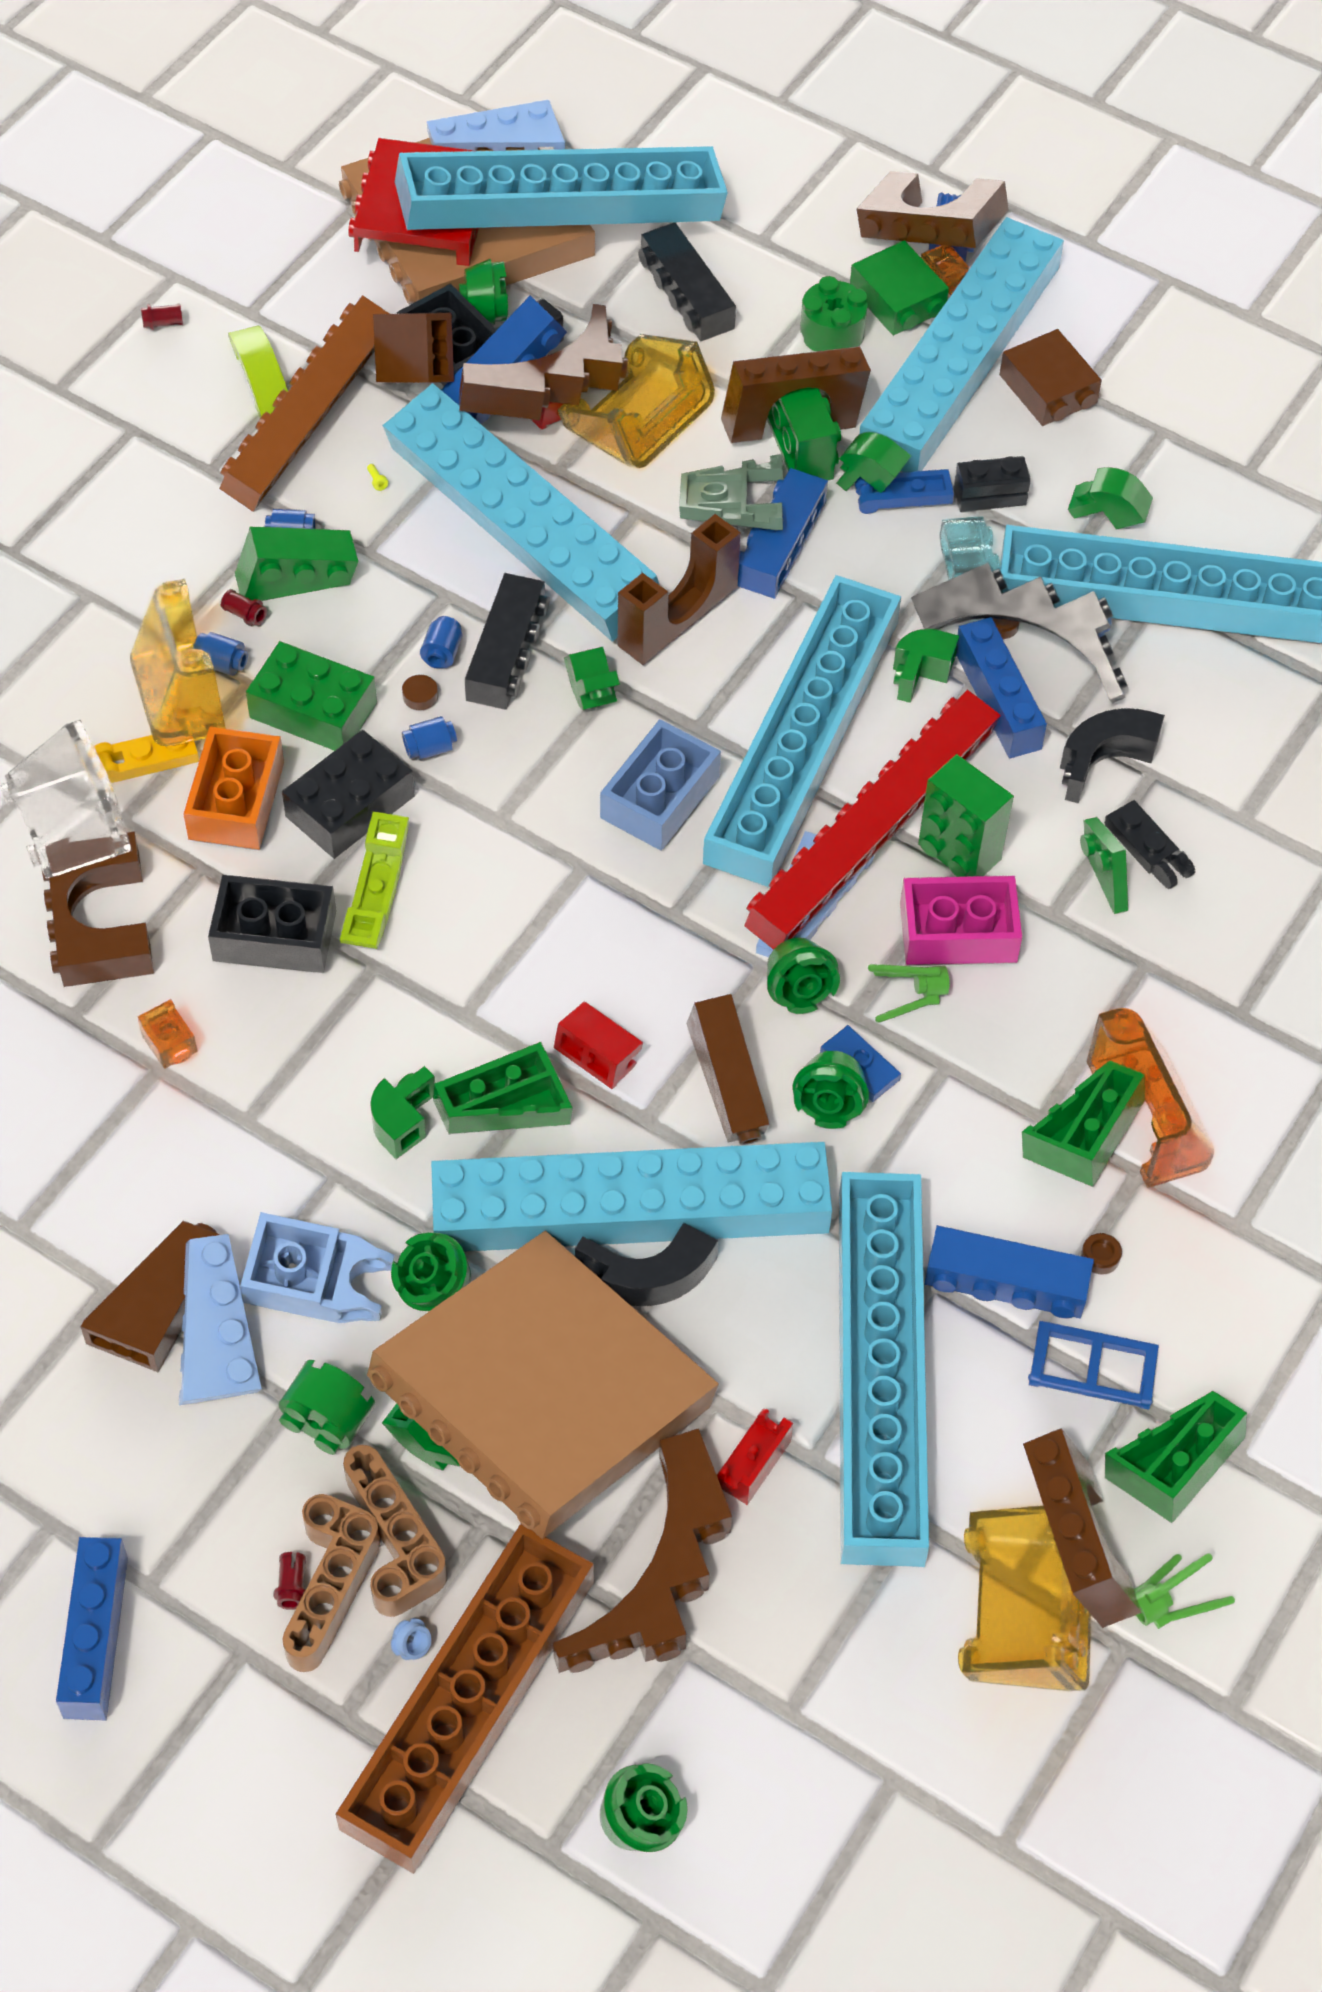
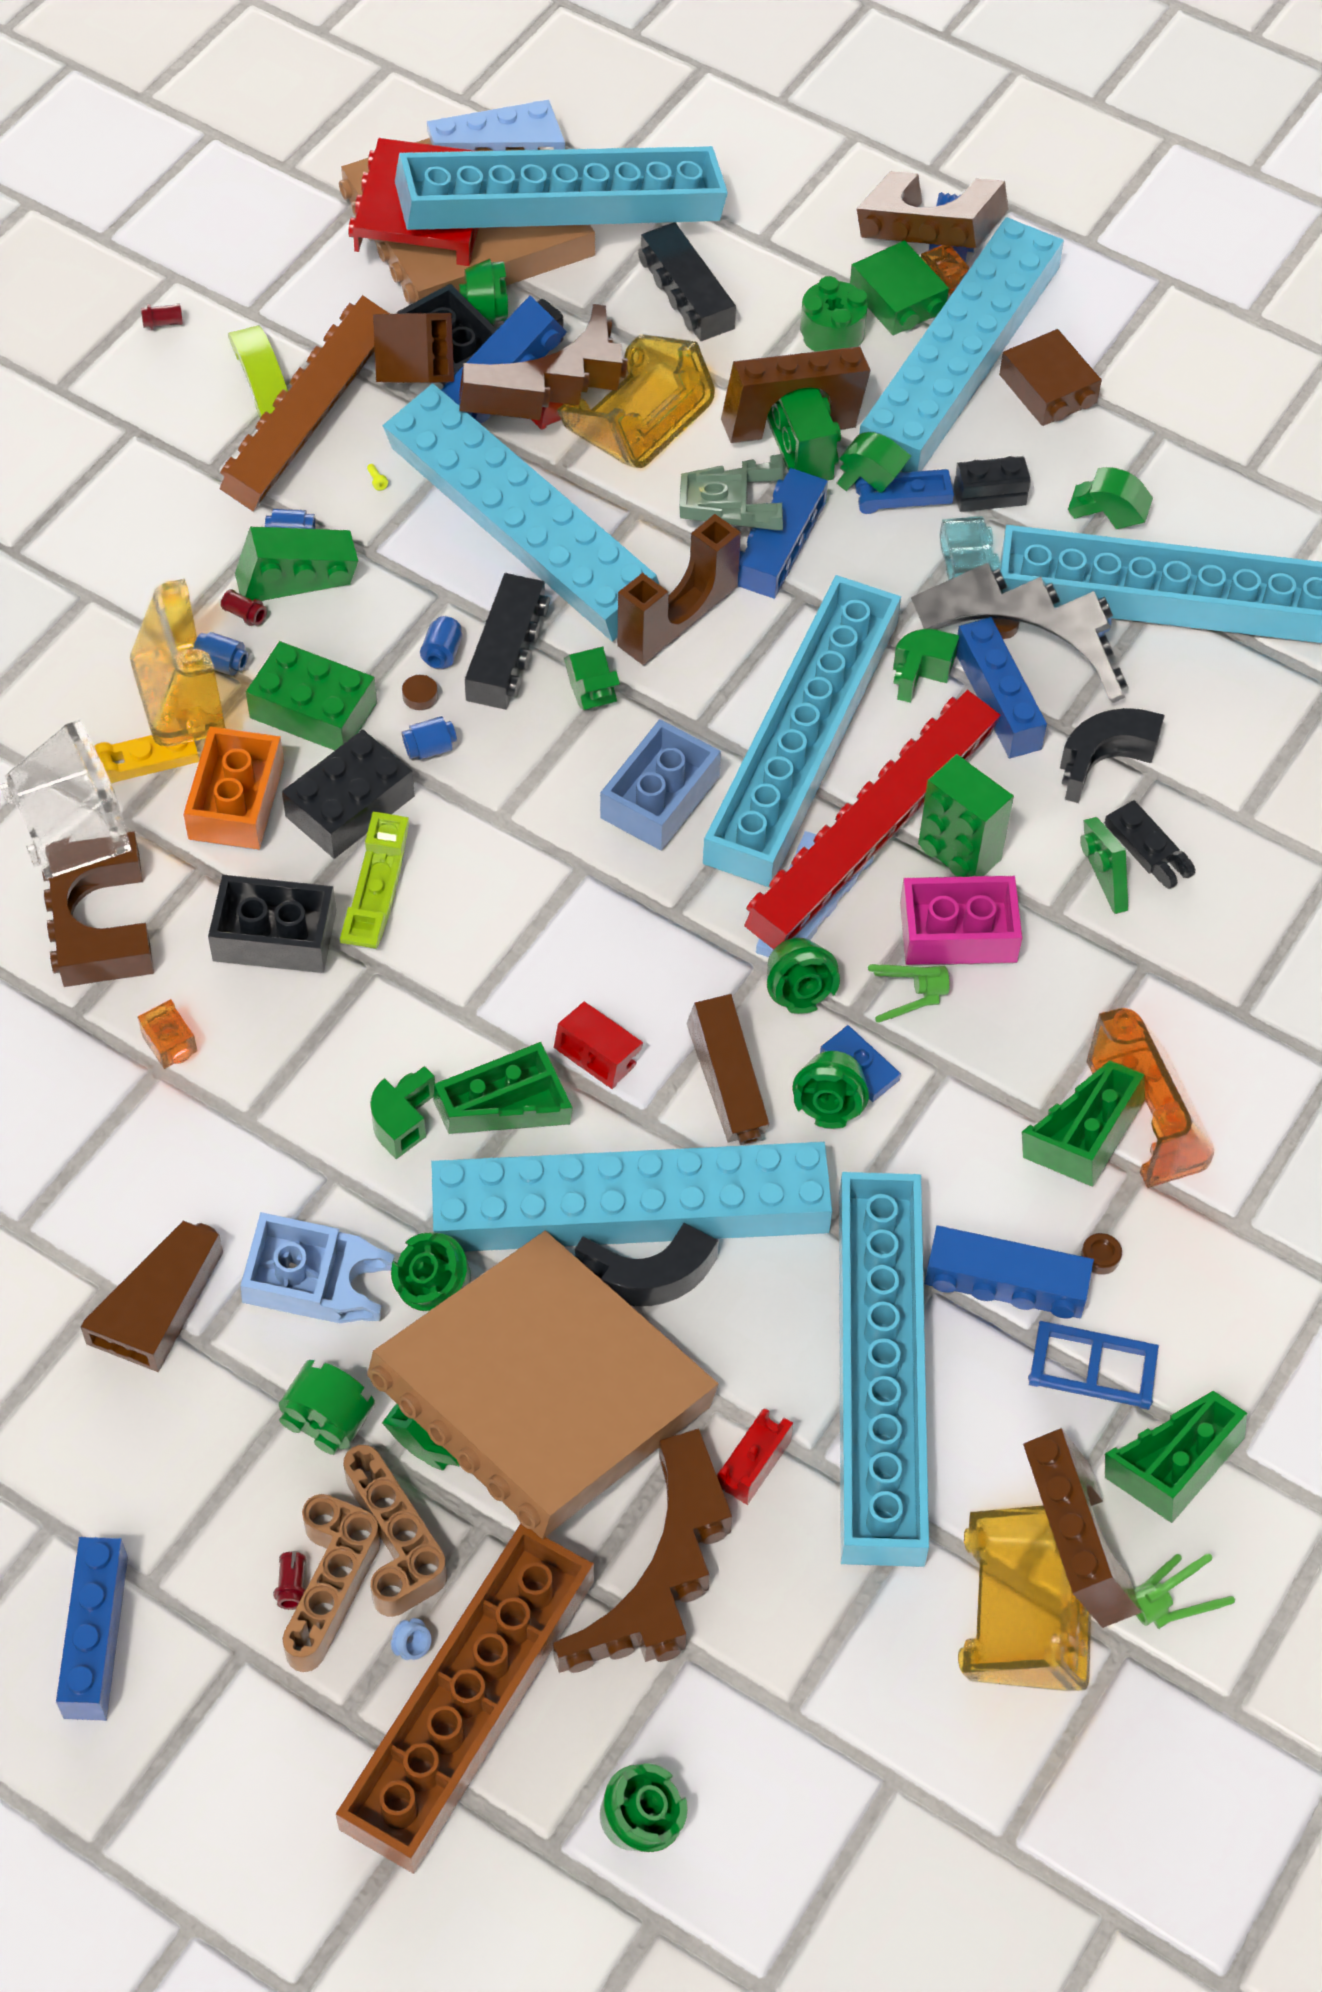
light blue wing [179,1234,262,1406] -> none

